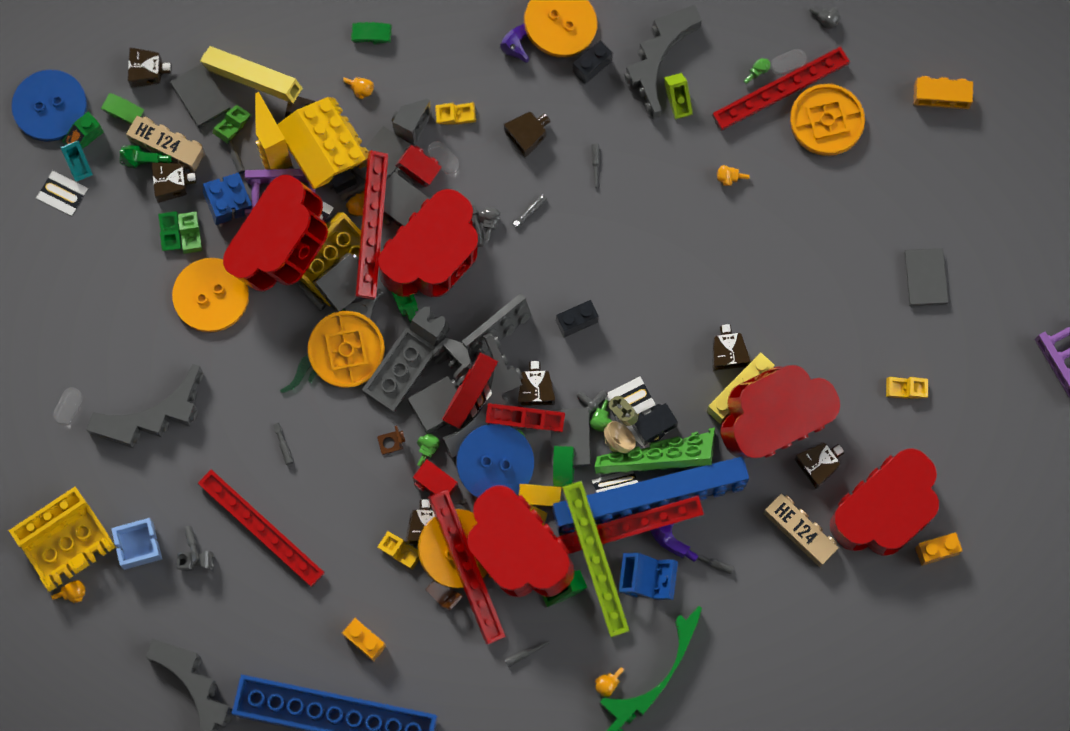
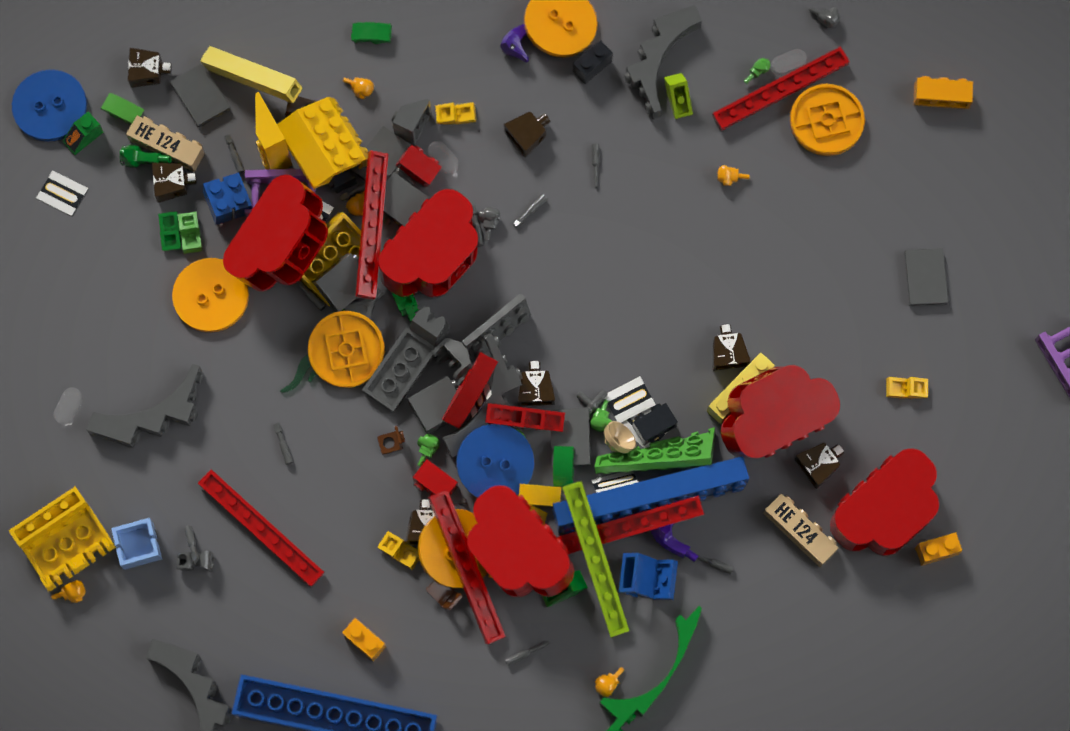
teal slope [60,141,93,182] -> none
bright green slope [212,105,251,143] -> none
black brick [556,300,599,338] -> none
olive beam [609,396,638,426] -> none

